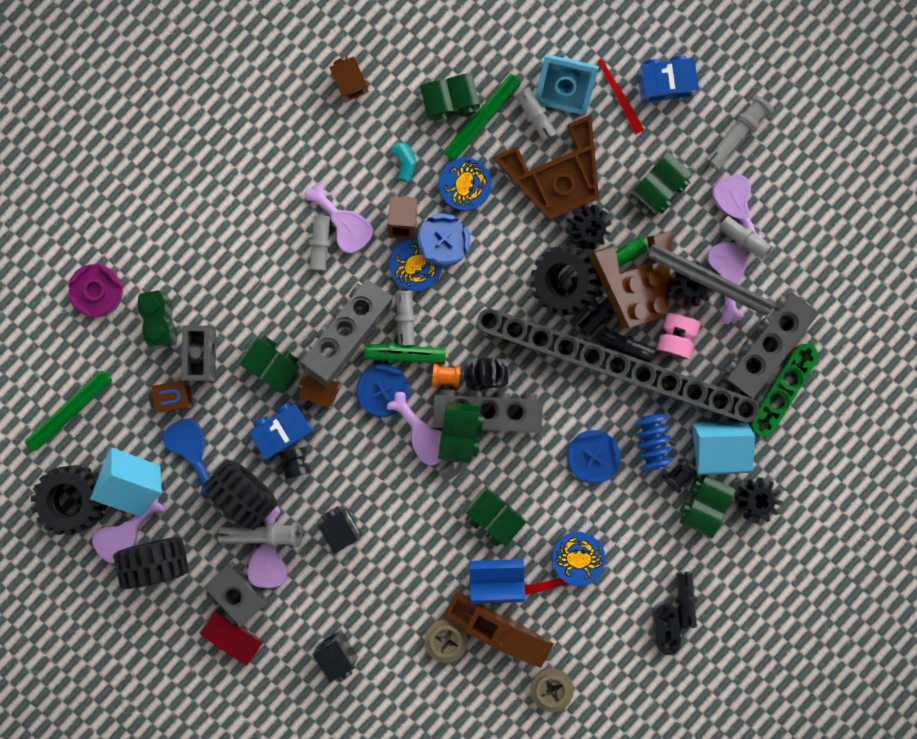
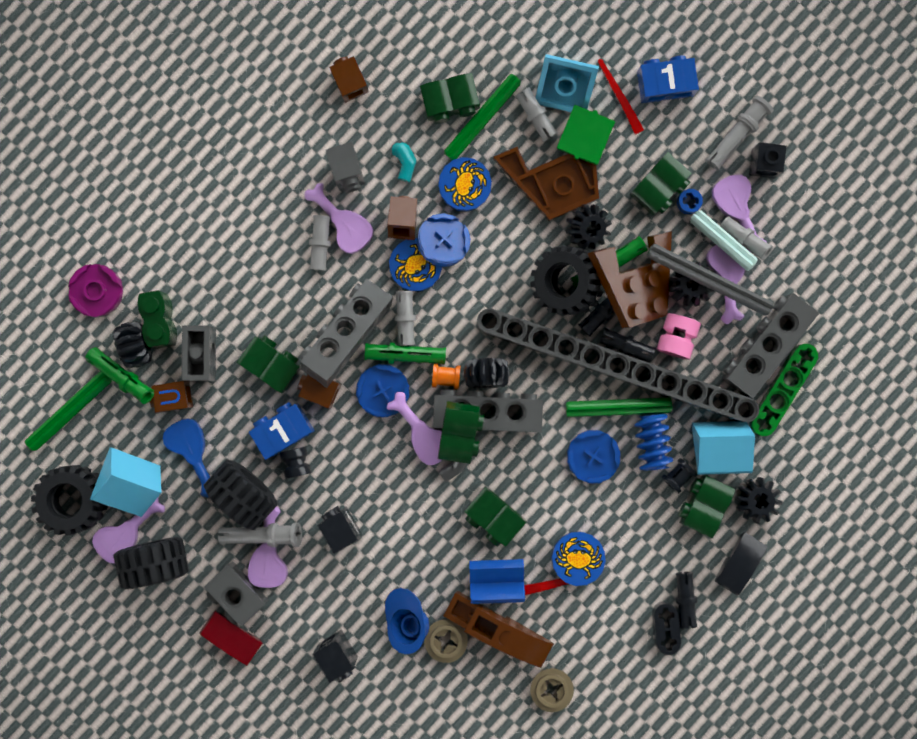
none -> green pin [85,347,154,404]
none -> black gear [113,321,153,368]
none -> dark grey brick [325,142,365,193]
none -> blue piece [385,588,430,655]
none -> green piece [556,104,616,165]
none -> green axle [565,397,673,417]
none -> blue bush [677,189,703,215]
none -> light aqua axle [690,210,757,271]
none -> black slope [715,532,768,596]
none -> black brick [749,142,787,179]

